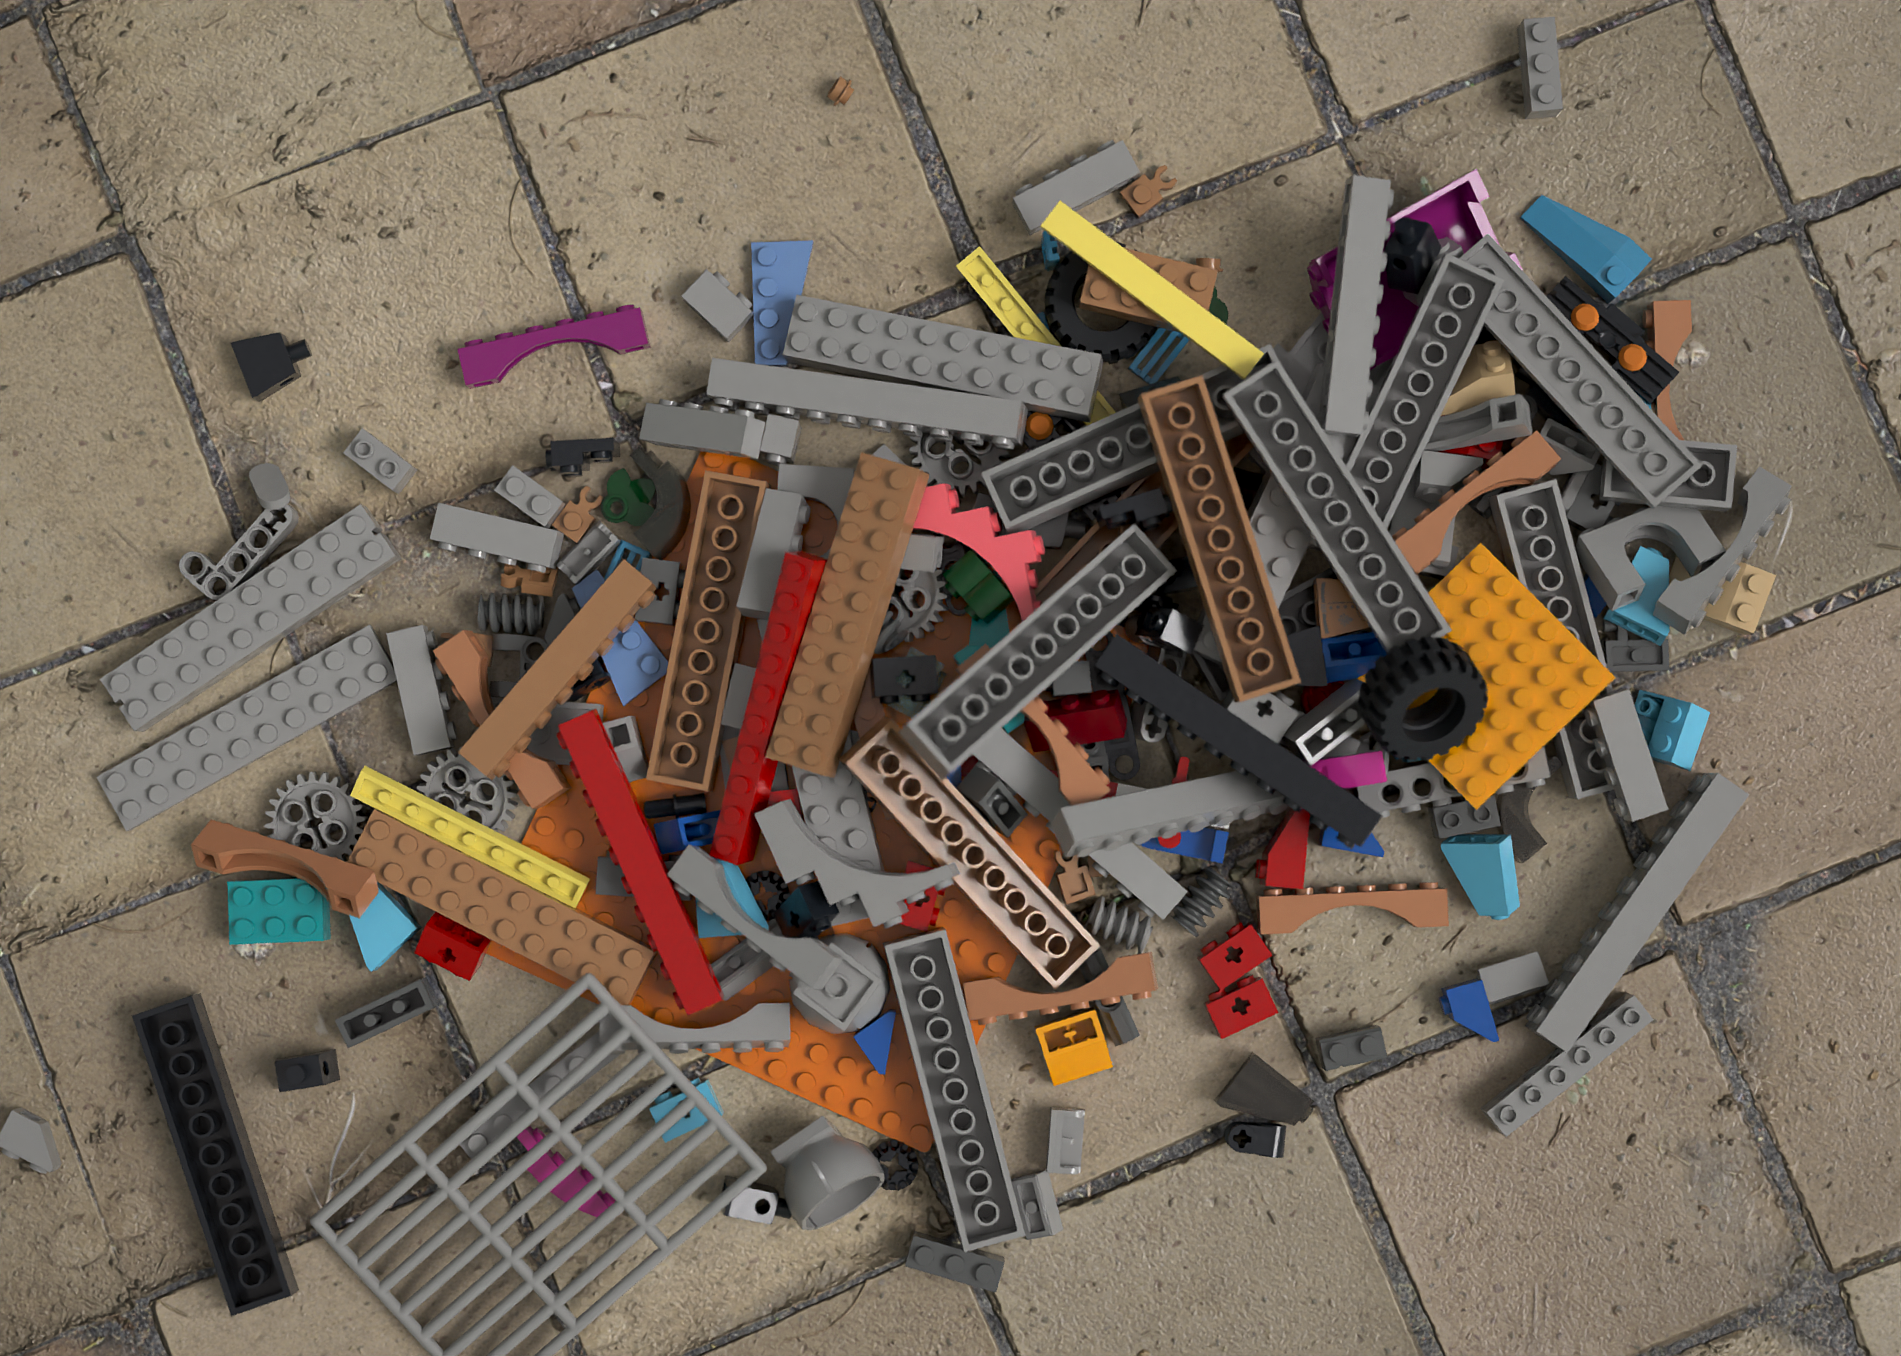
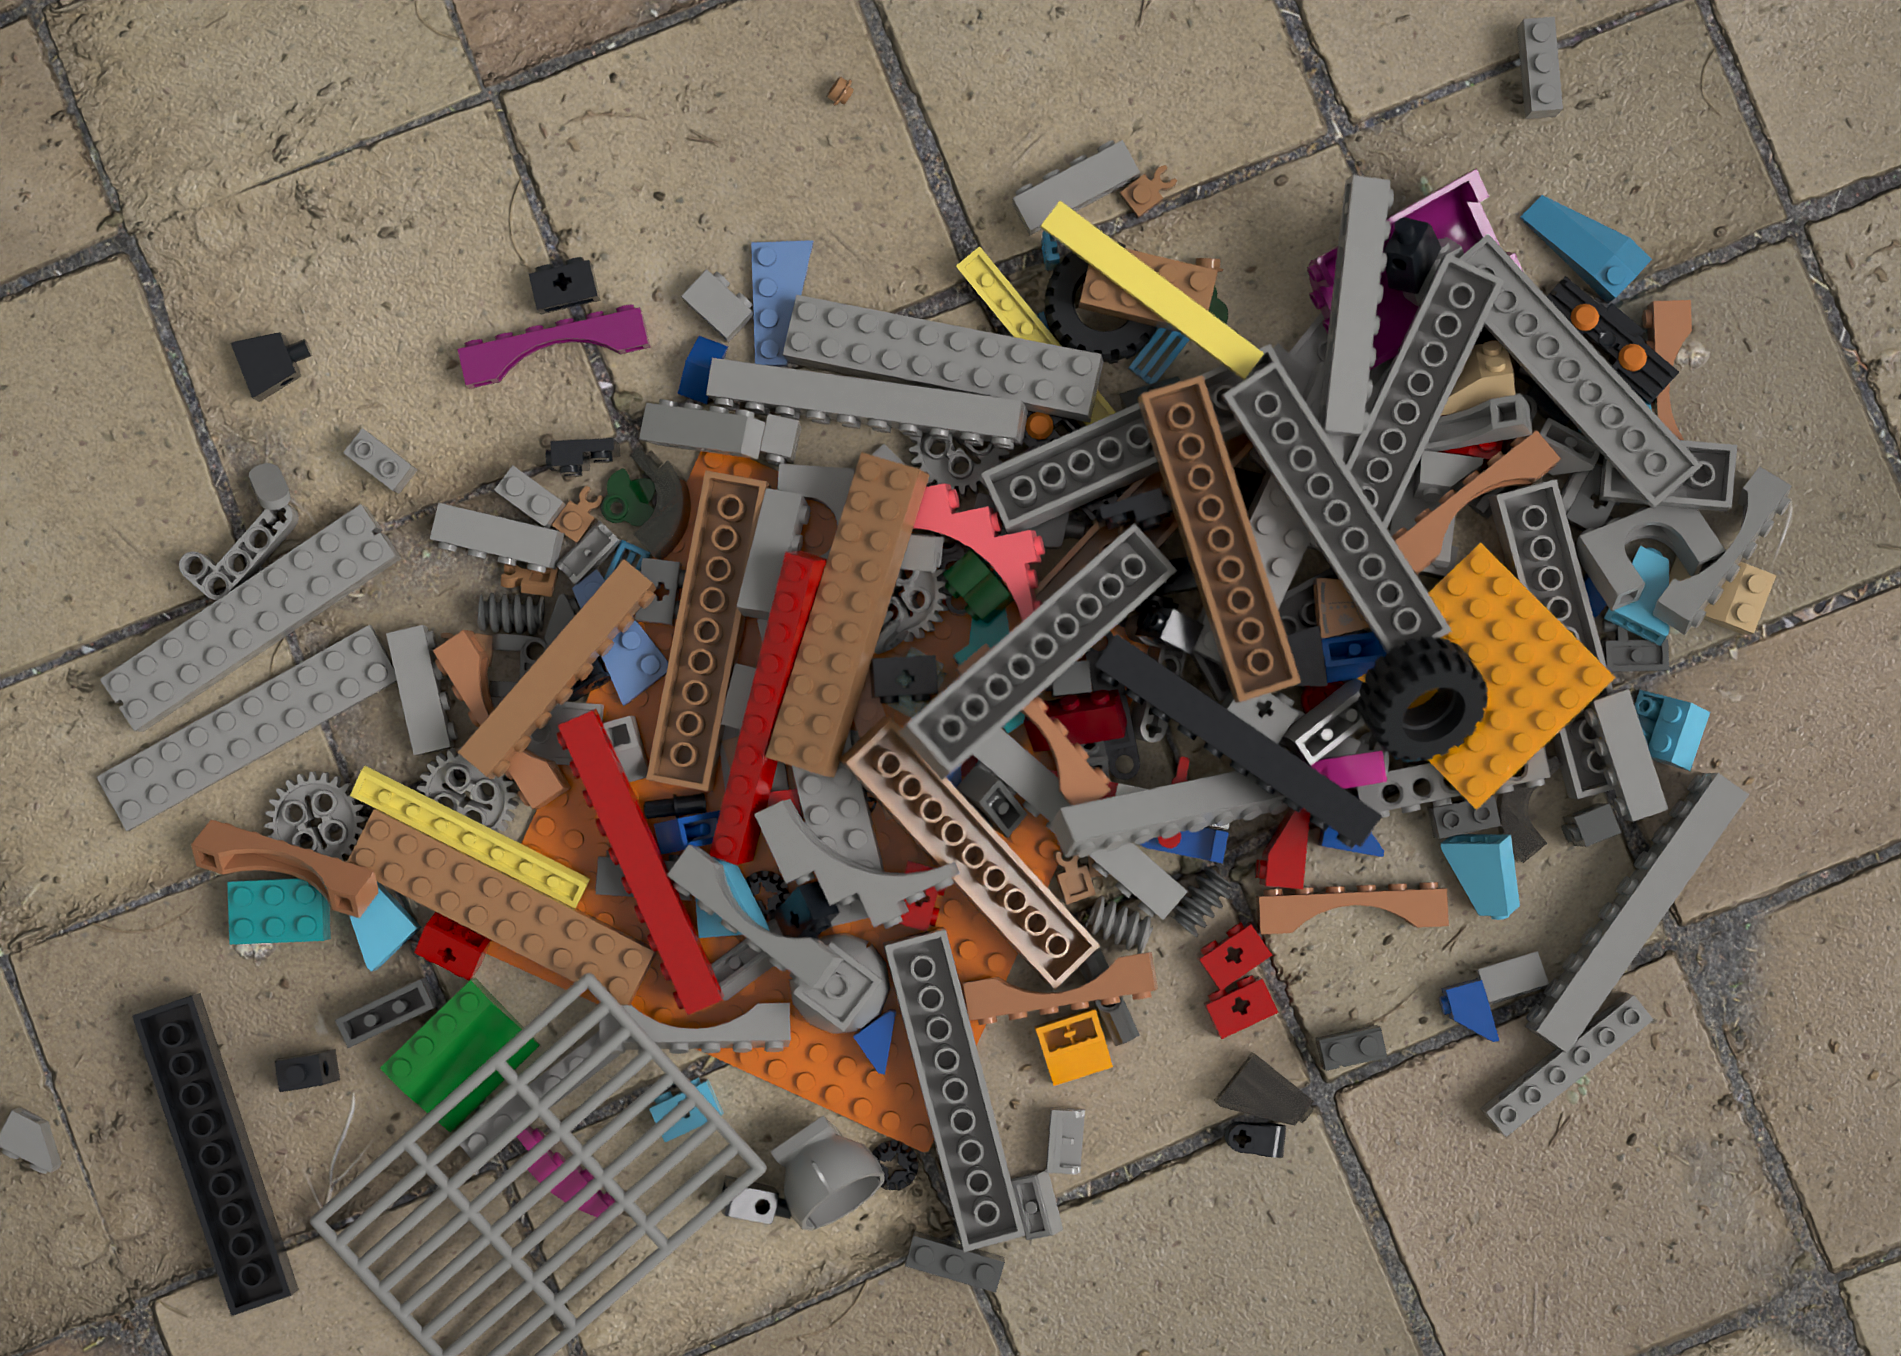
none -> green slope [380,978,540,1133]
none -> black brick [529,257,601,314]
none -> blue slope [678,336,728,405]
none -> dark grey brick [1561,803,1621,847]

